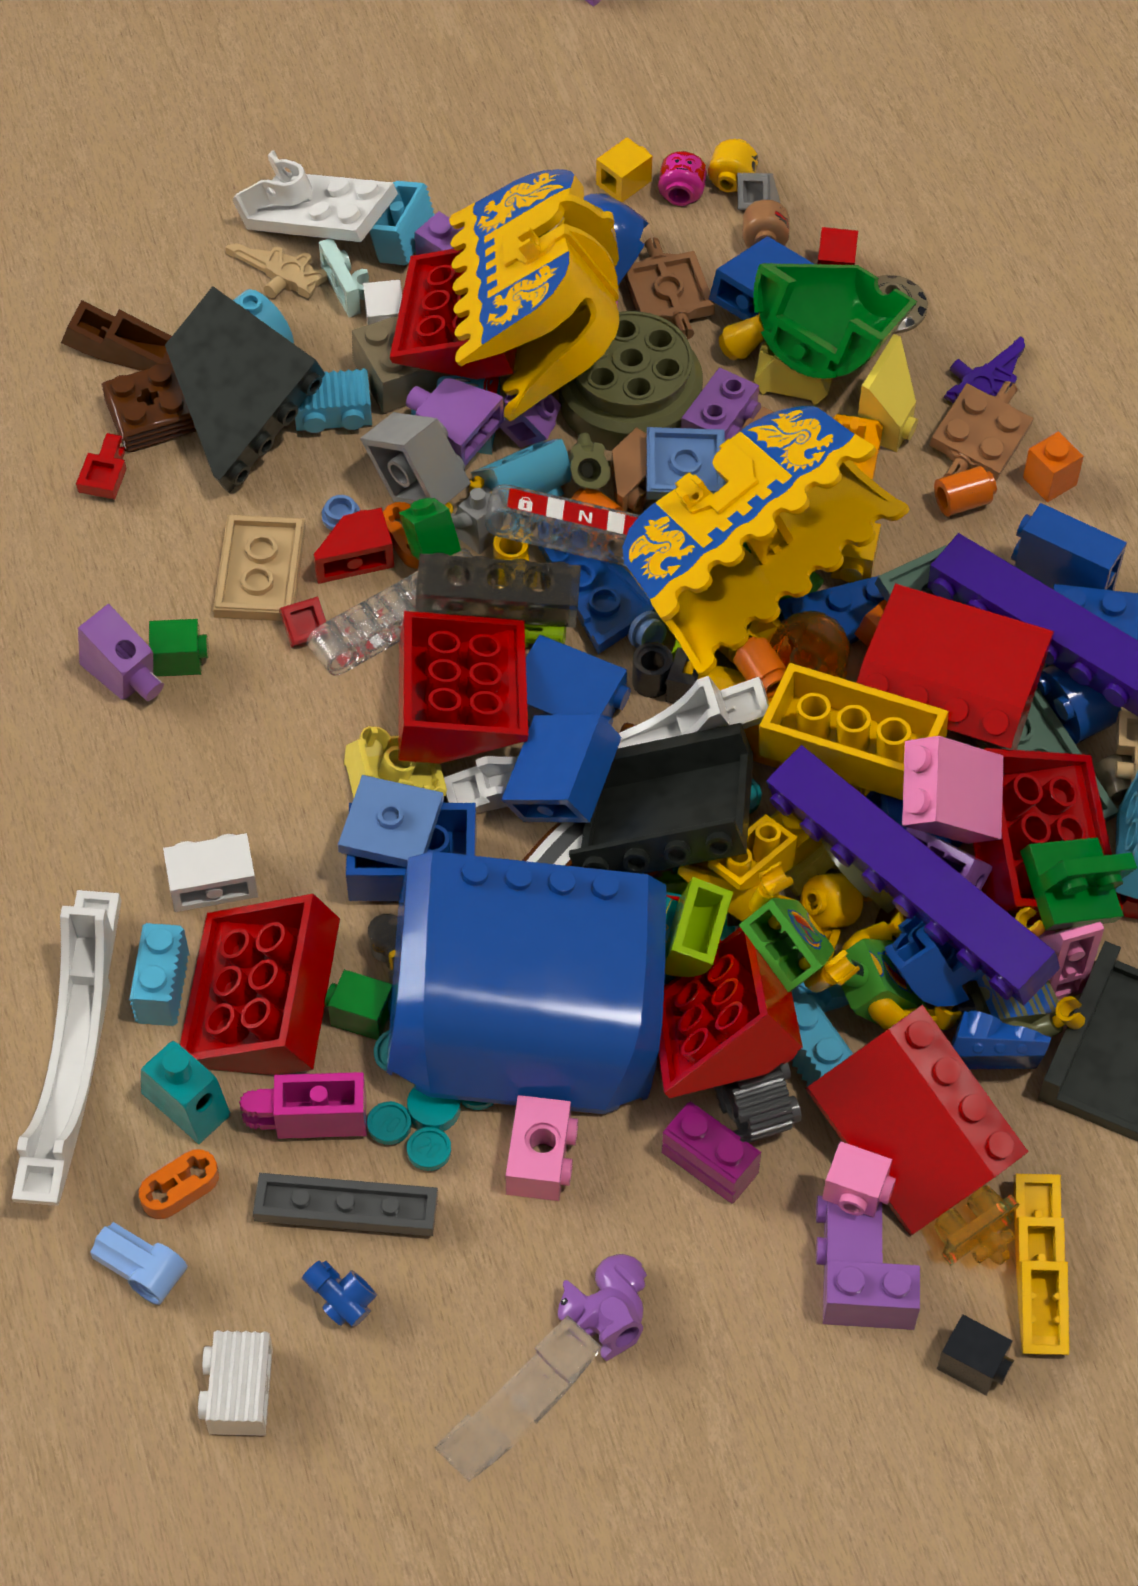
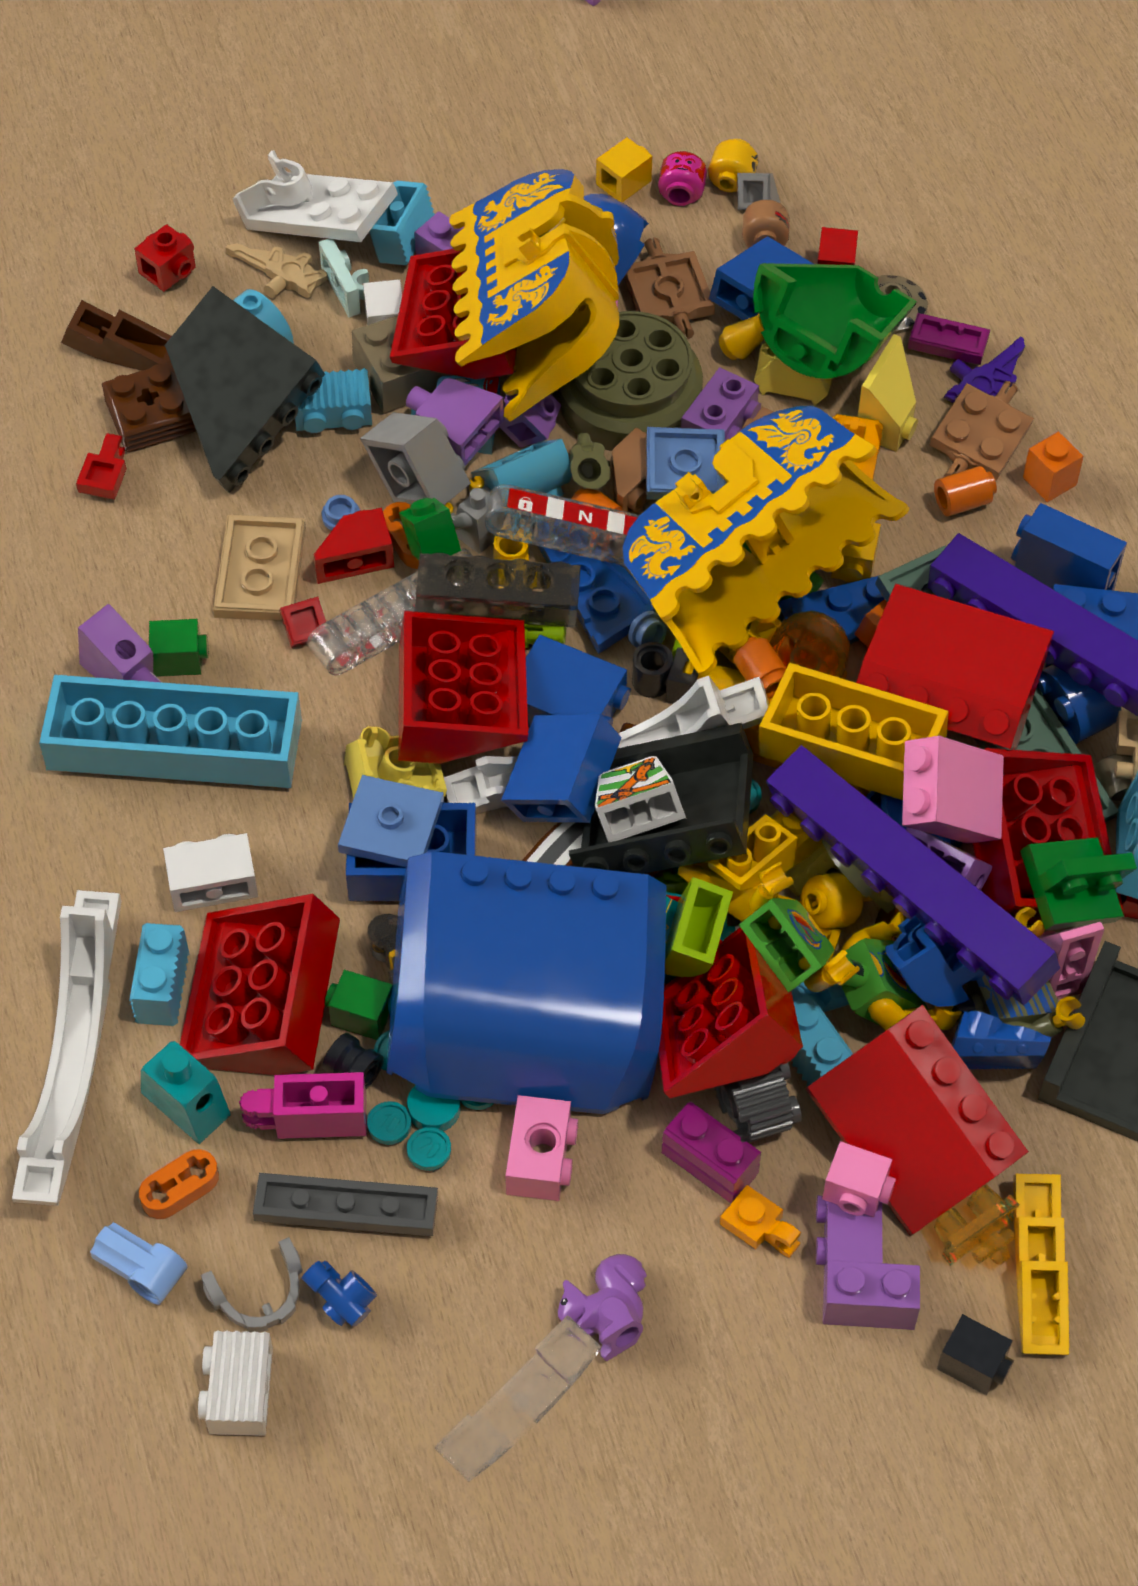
none -> medium azure brick [39,675,302,788]
none -> red brick [134,224,196,292]
none -> light grey piece [200,1237,303,1332]
none -> black wheel [323,1033,384,1089]
none -> white torso [595,756,686,842]
none -> light orange plate [720,1185,801,1258]
none -> magenta plate [908,313,990,365]

